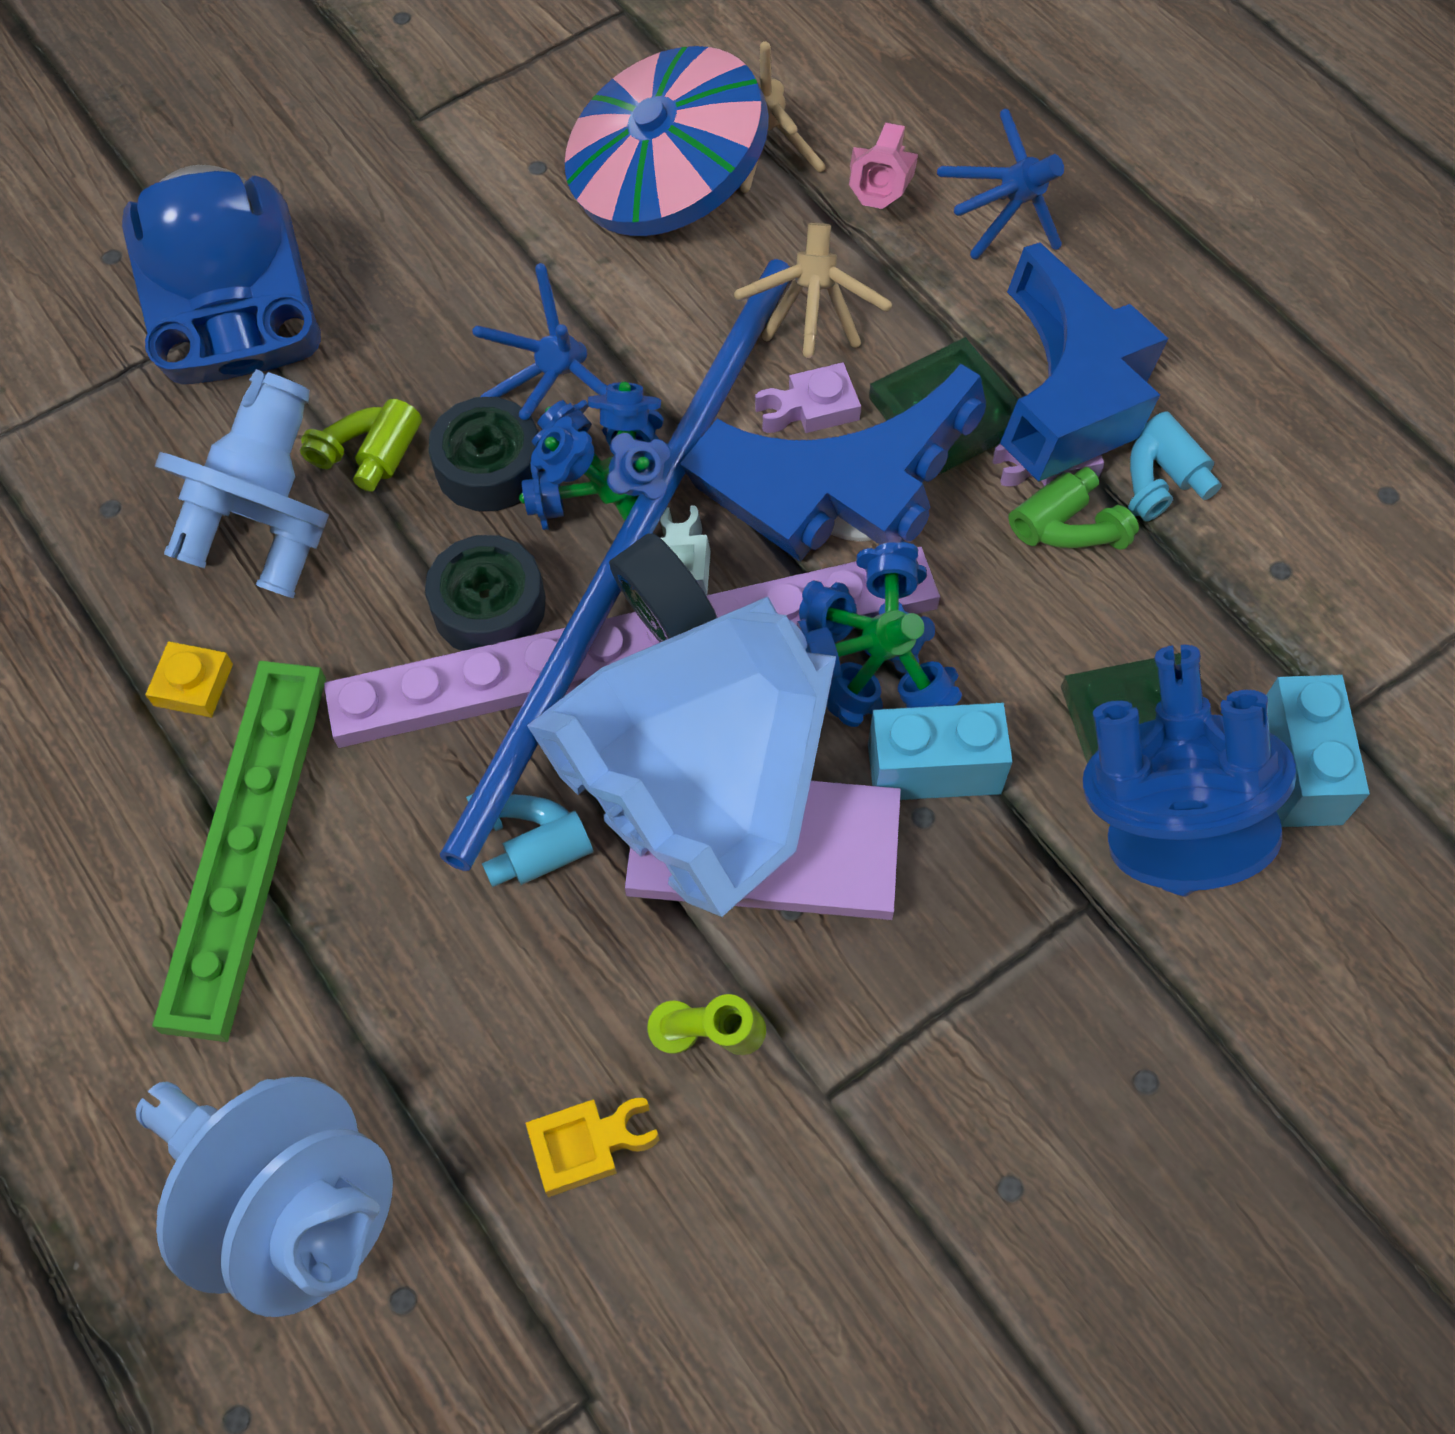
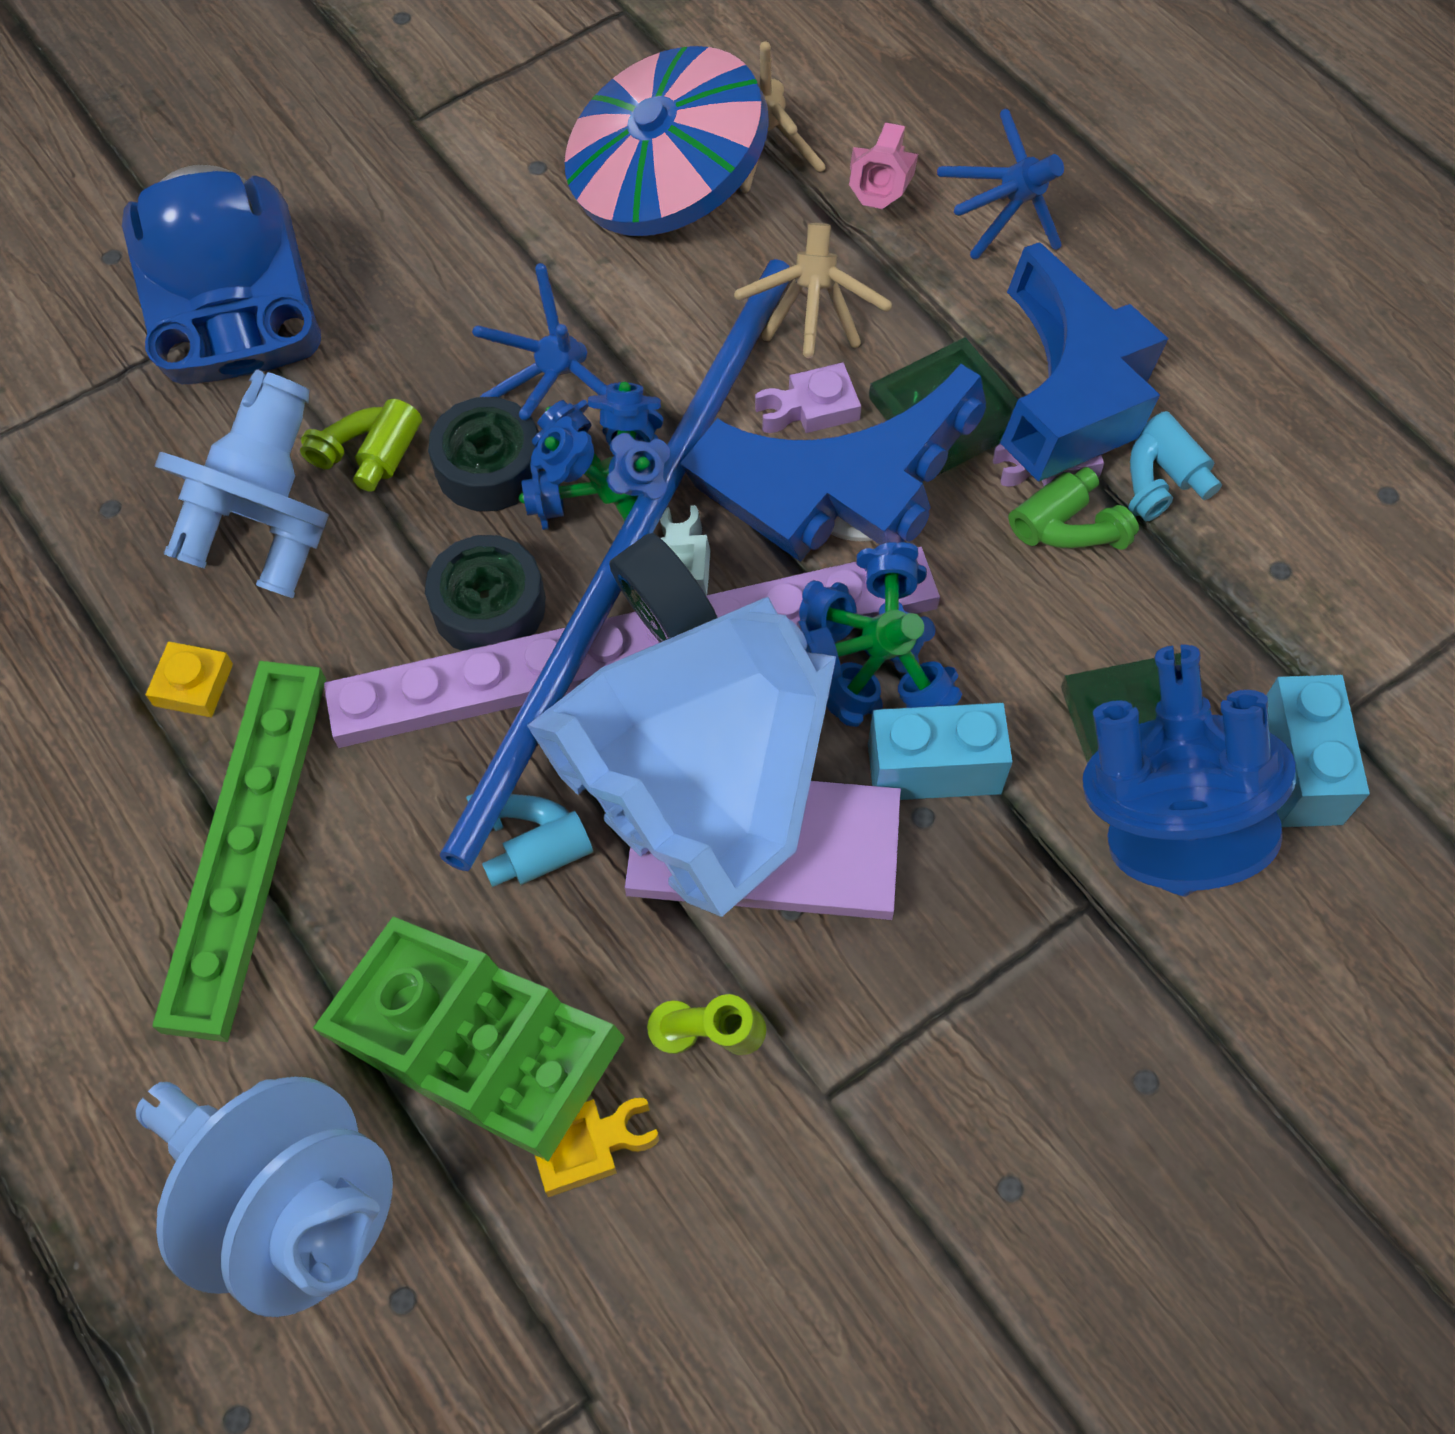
none -> bright green slope [313,916,625,1162]

